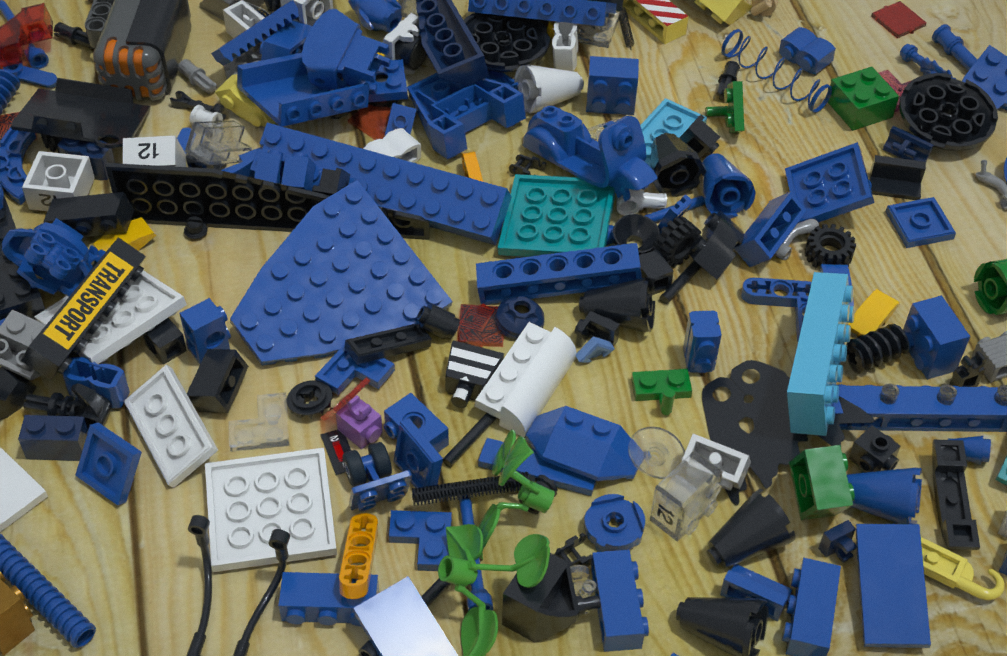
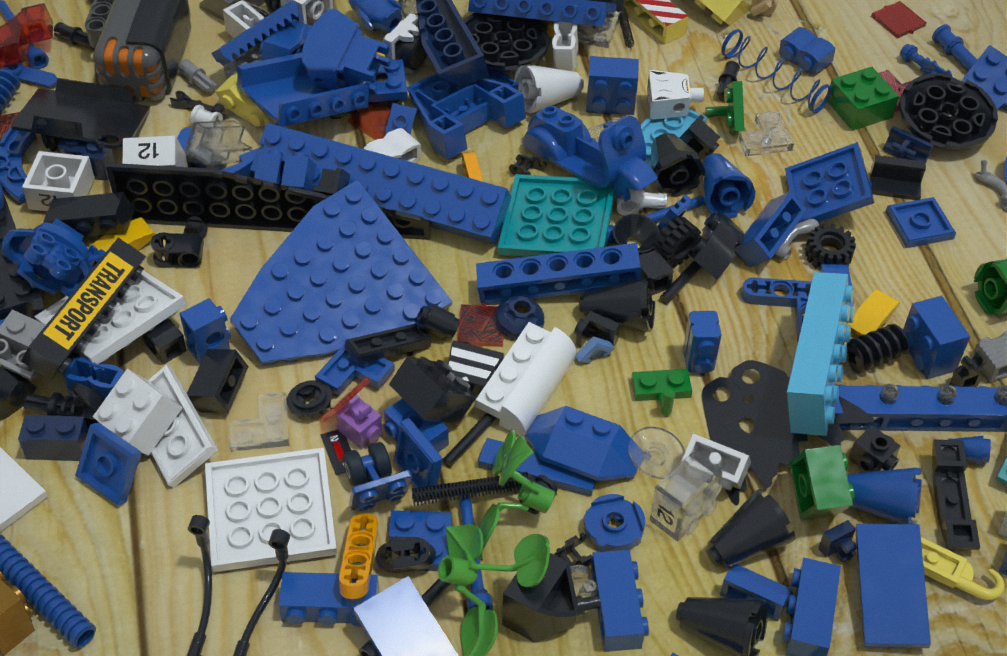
none -> white brick [93,368,183,456]
none -> black piece [150,232,204,268]
none -> black beam [376,538,436,573]
none -> black brick [389,356,477,424]
none -> white torso [647,70,704,119]
none -> clear plate [739,110,794,157]

